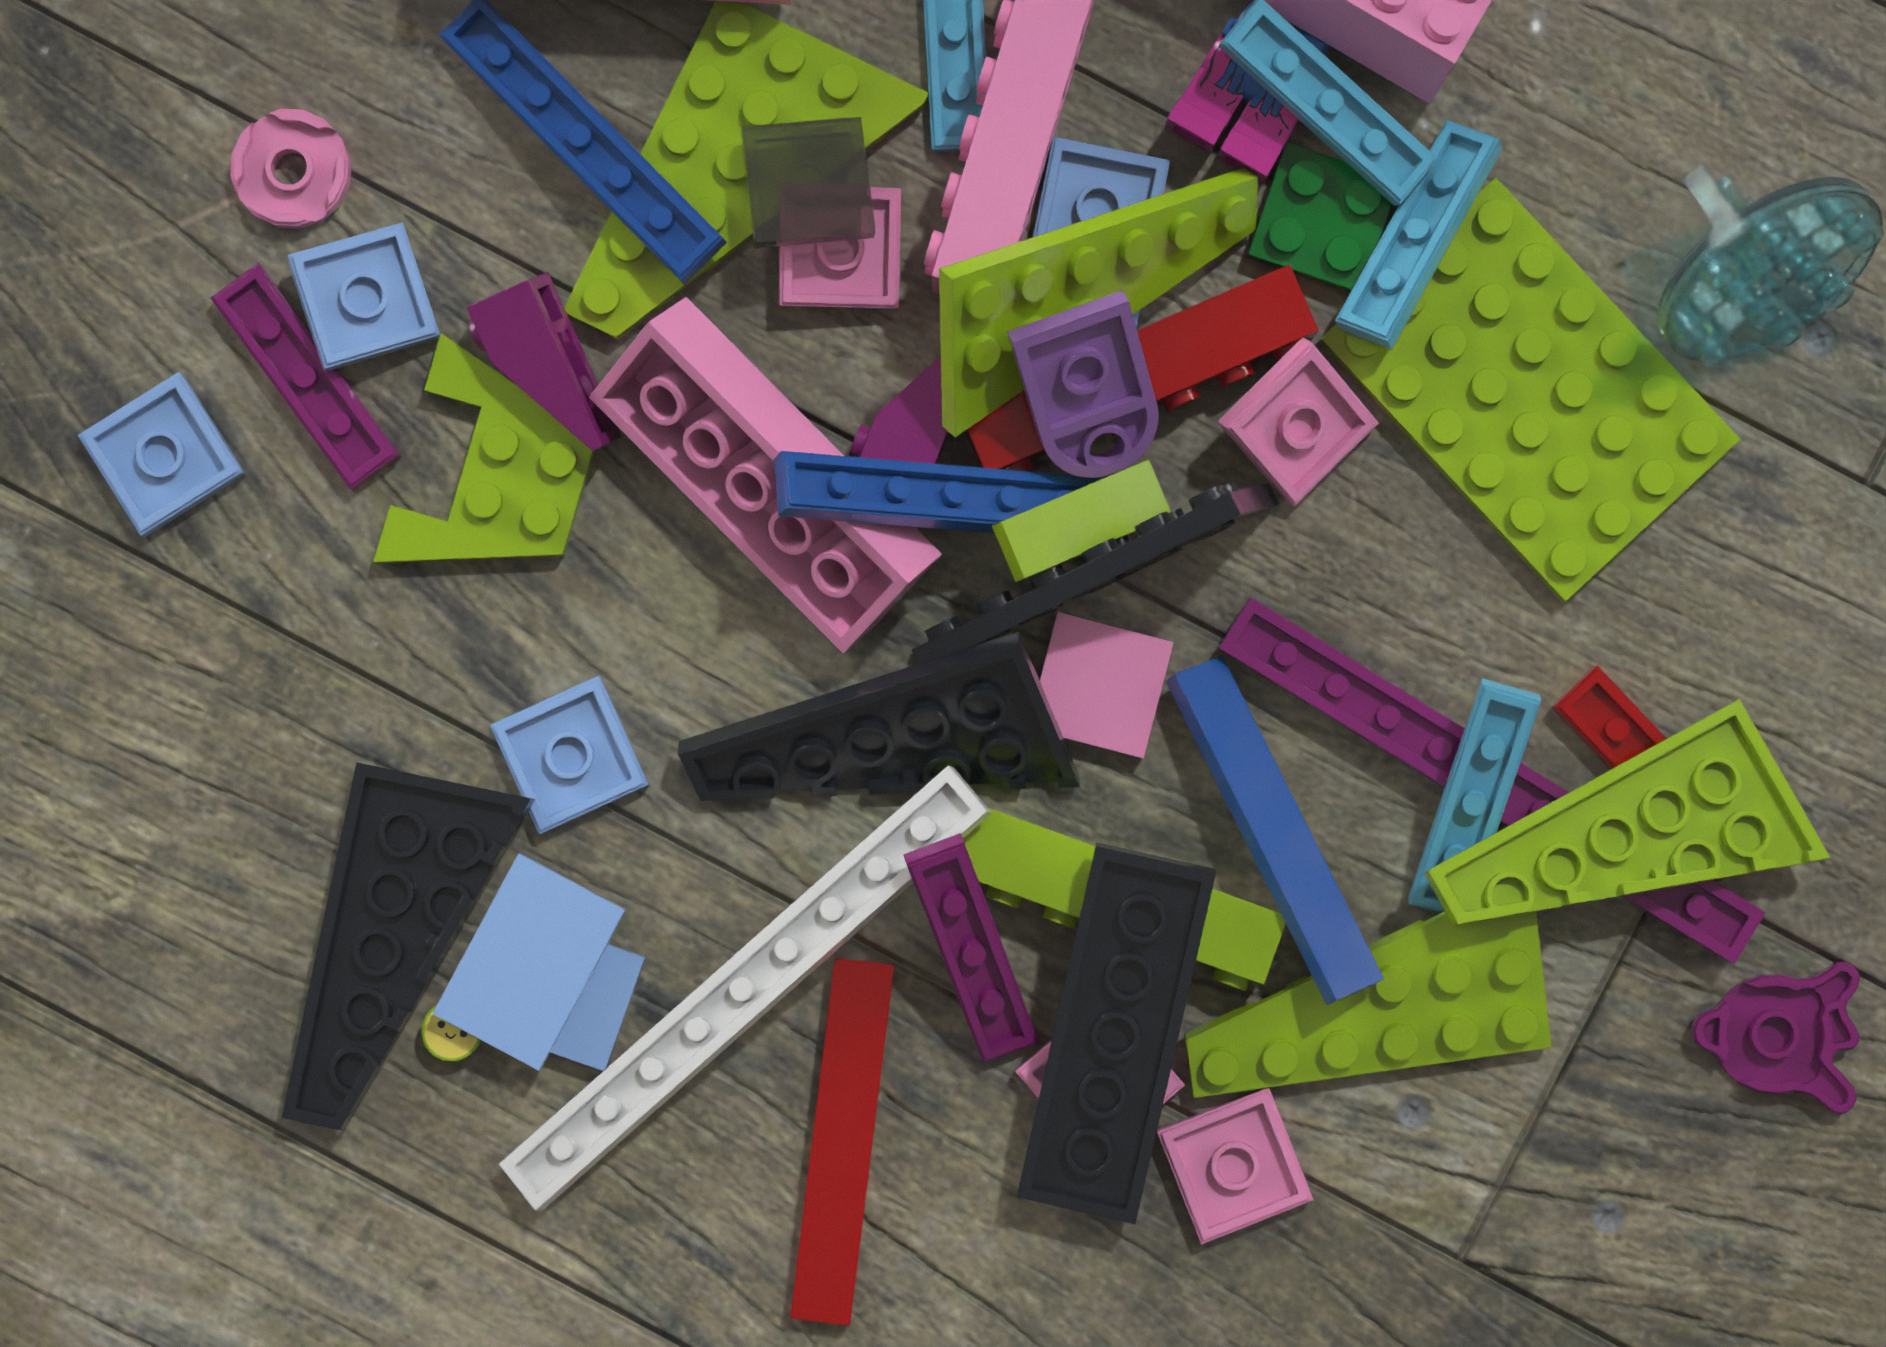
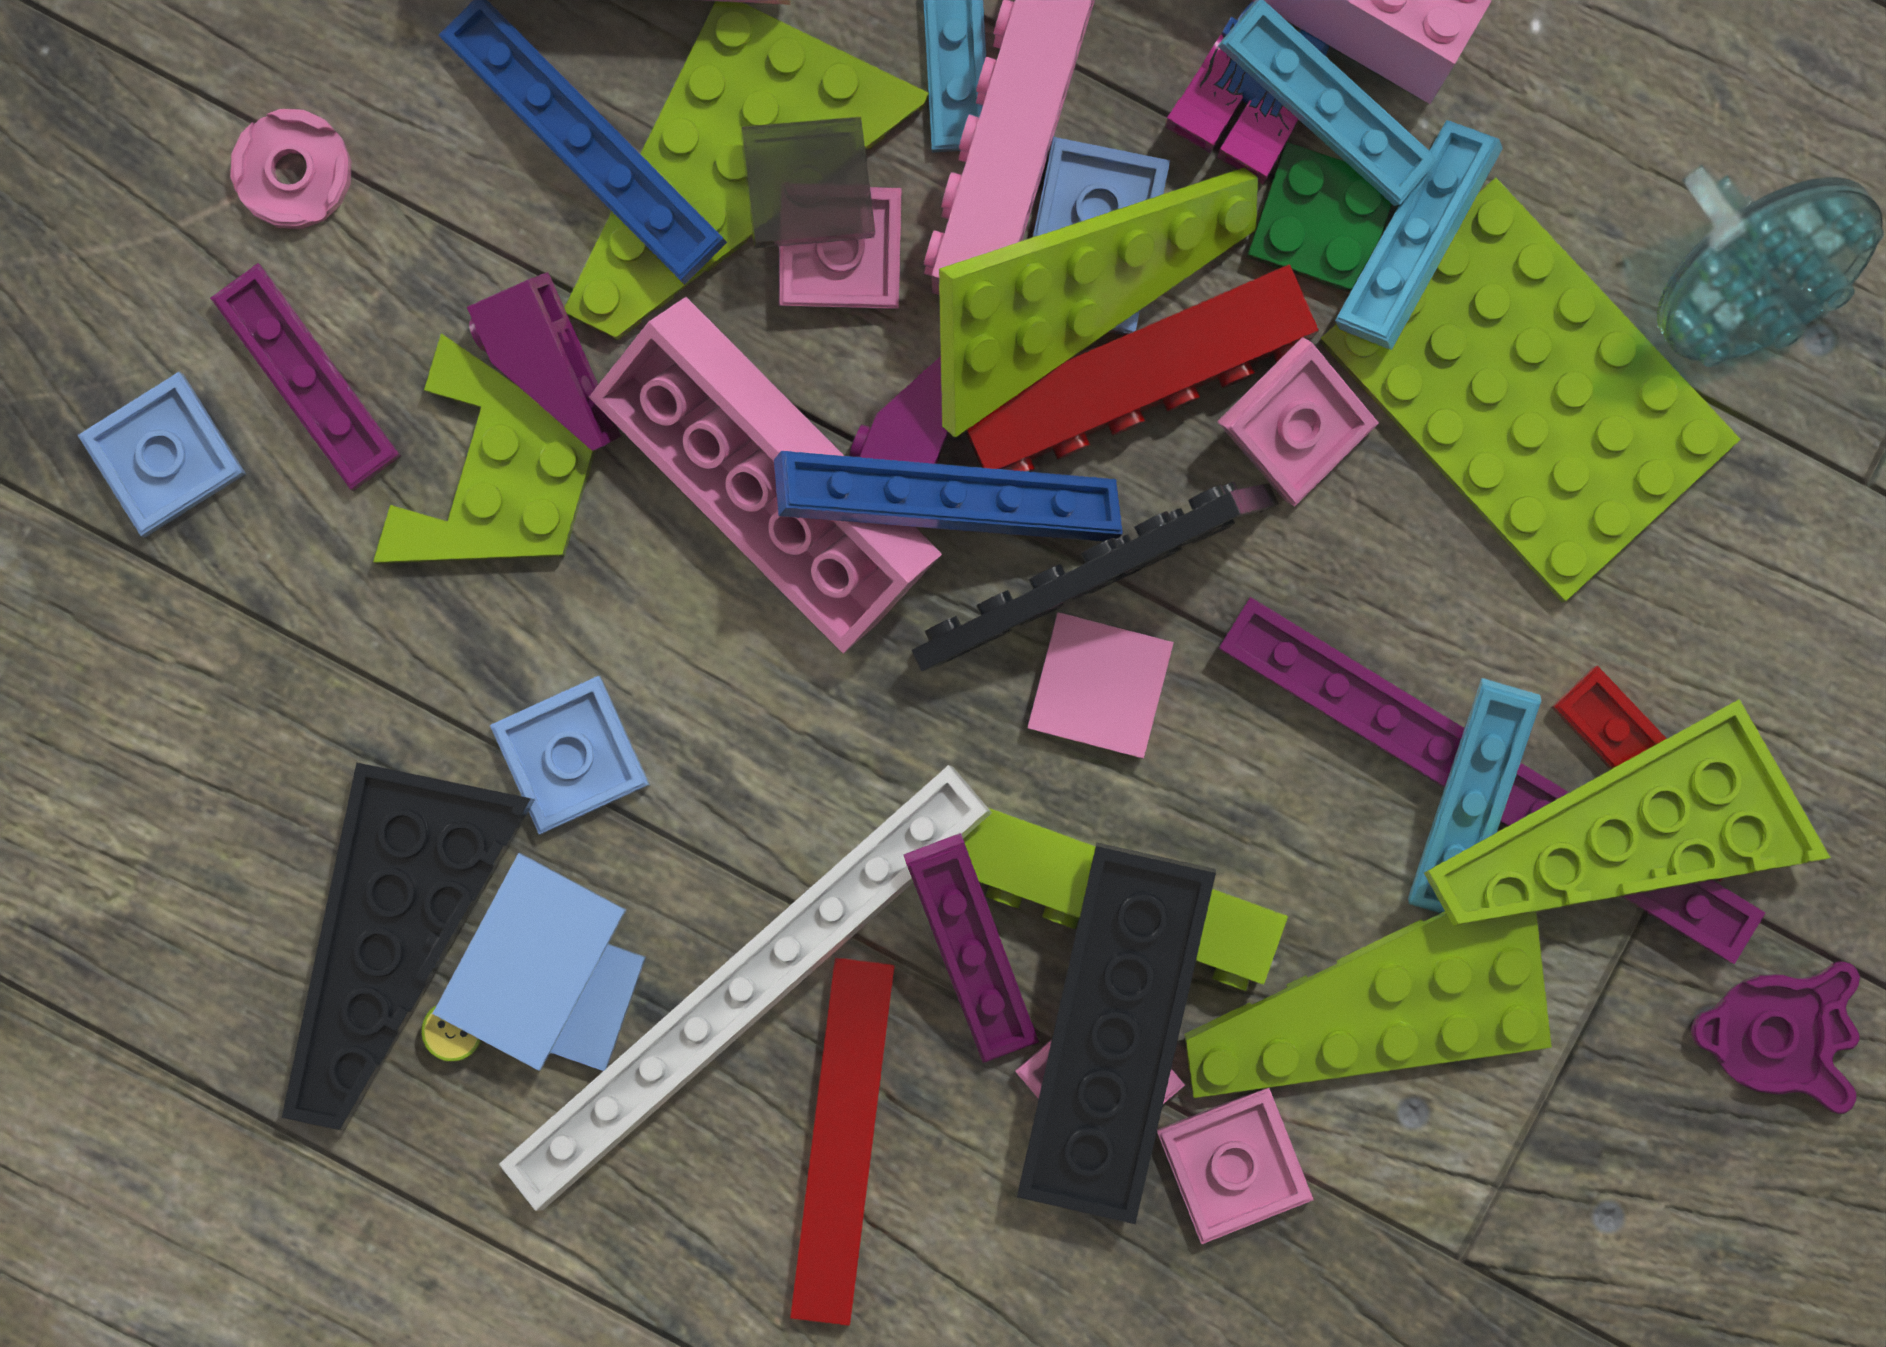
light blue tile [287,222,440,372] -> none
black wing [678,632,1080,801] -> none
lime tile [992,460,1171,582] -> none
medium lavender tile [1007,291,1159,478] -> none
blue tile [1166,656,1384,1006] -> none

